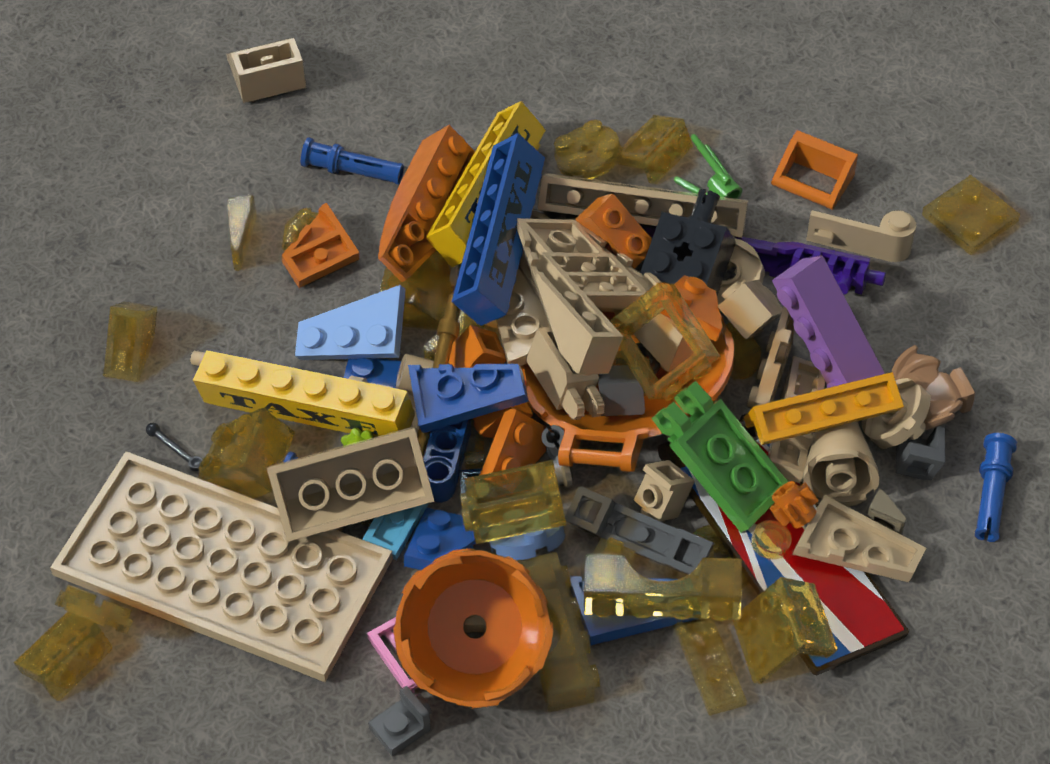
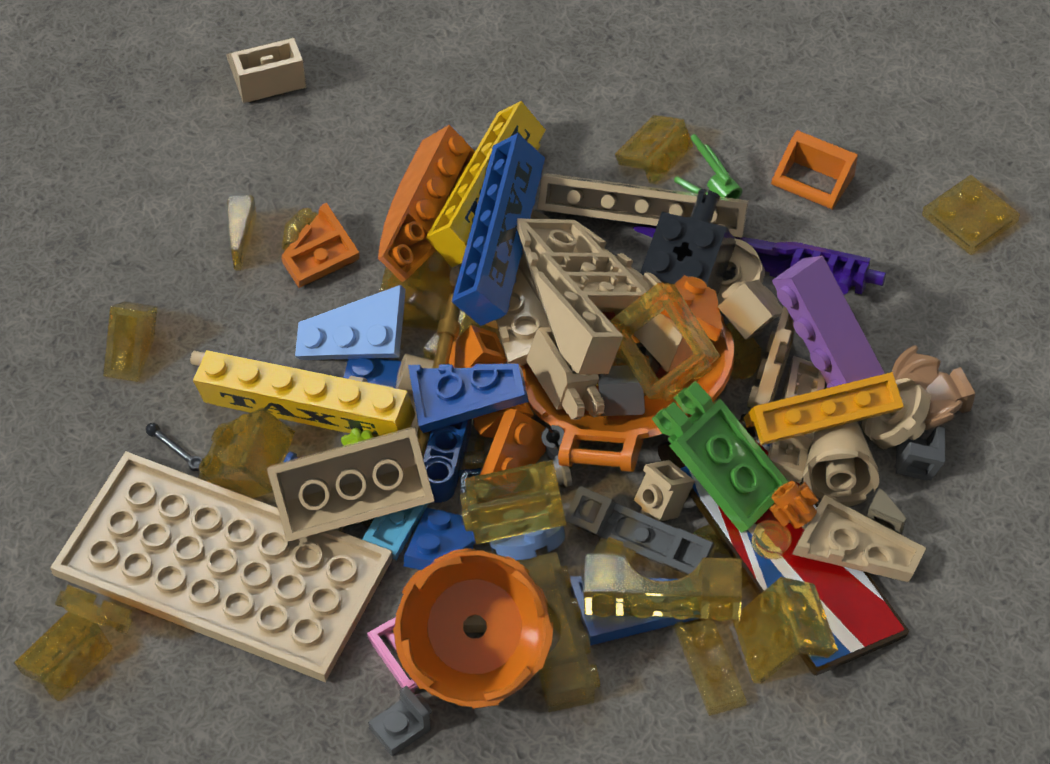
blue pin [300,137,404,185] -> none
clear yellow plate [554,120,622,179] -> none
orange brick [575,194,652,269] -> none
tan door [806,210,916,262] -> none
blue pin [975,433,1017,542] -> none

